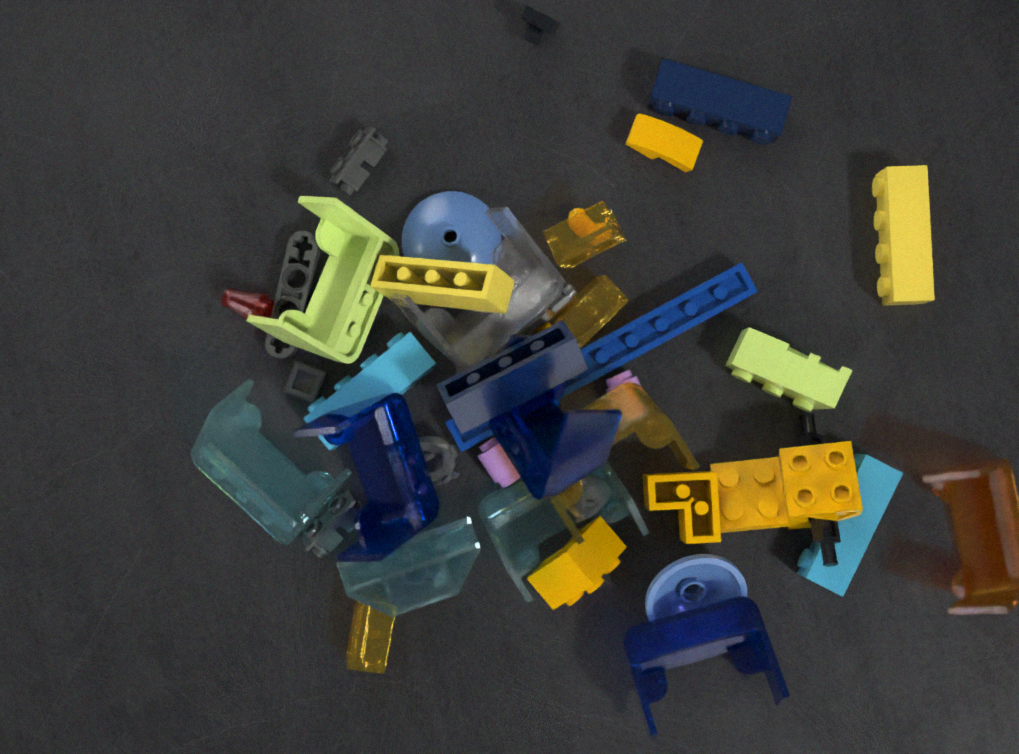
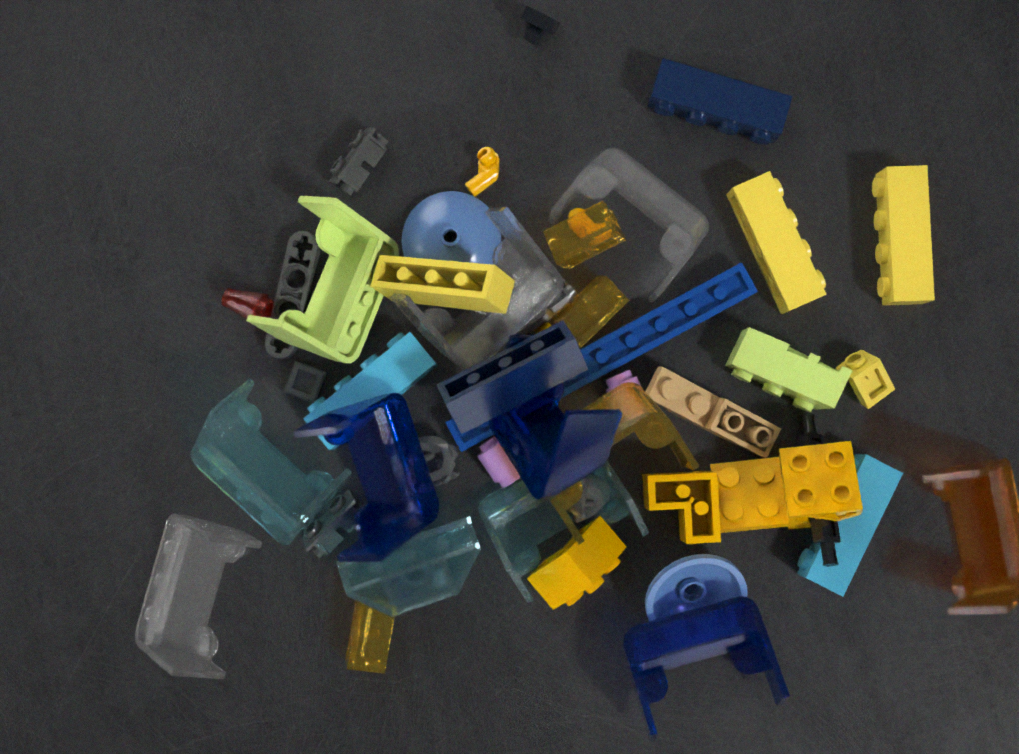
yellow slope [626,113,703,172] -> none
none -> clear windscreen [135,513,262,679]
none -> yellow arm [465,147,500,197]
none -> clear windscreen [548,148,709,303]
none -> tan slope [644,366,781,458]
none -> light yellow brick [726,171,827,314]
none -> light yellow bracket [836,350,895,409]

